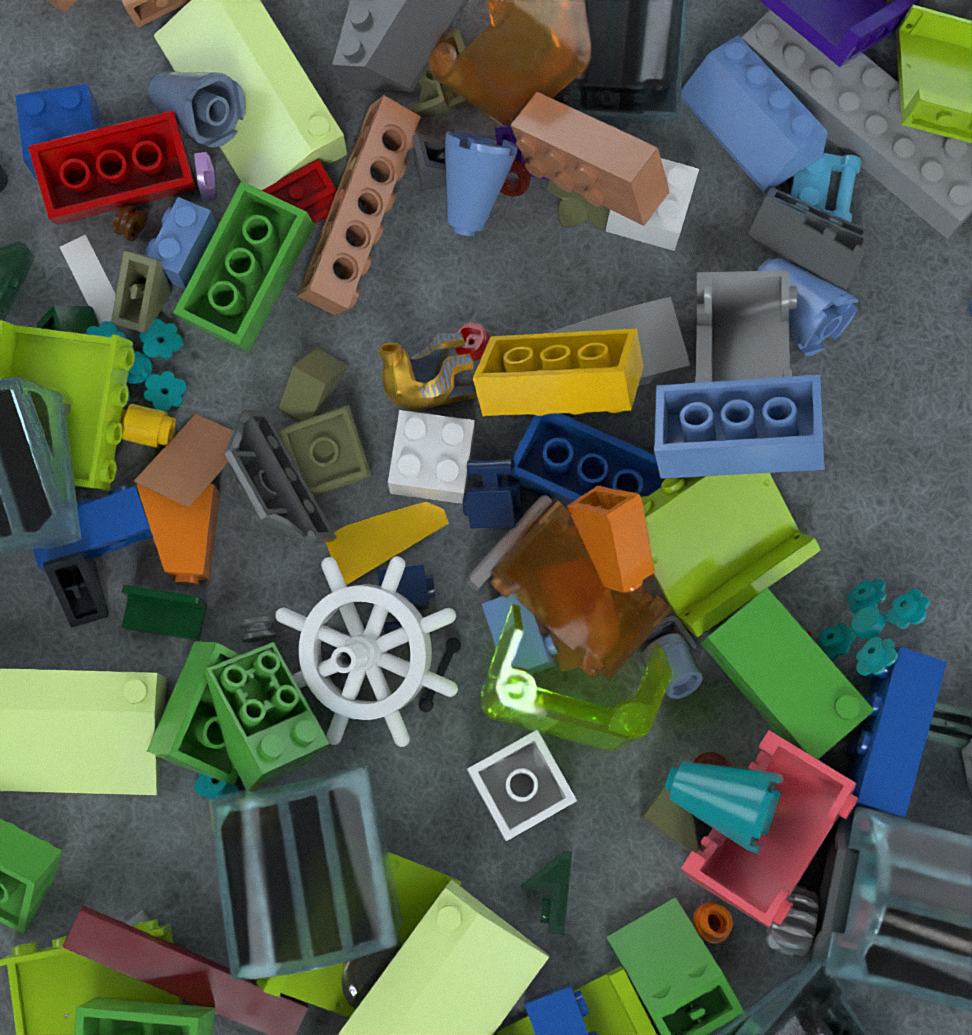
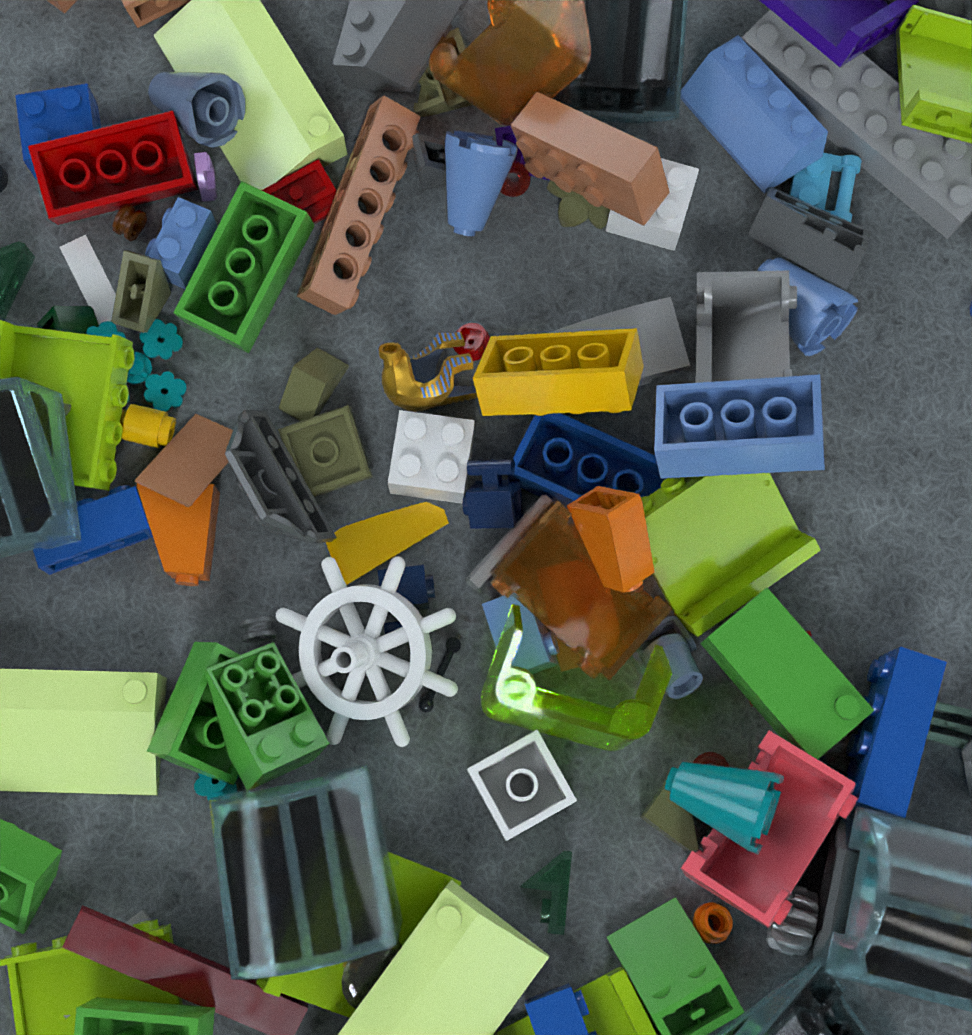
black slope [43,551,109,628] -> none
dark green panel [122,585,207,641] -> none
teal plant [817,578,930,676] -> none

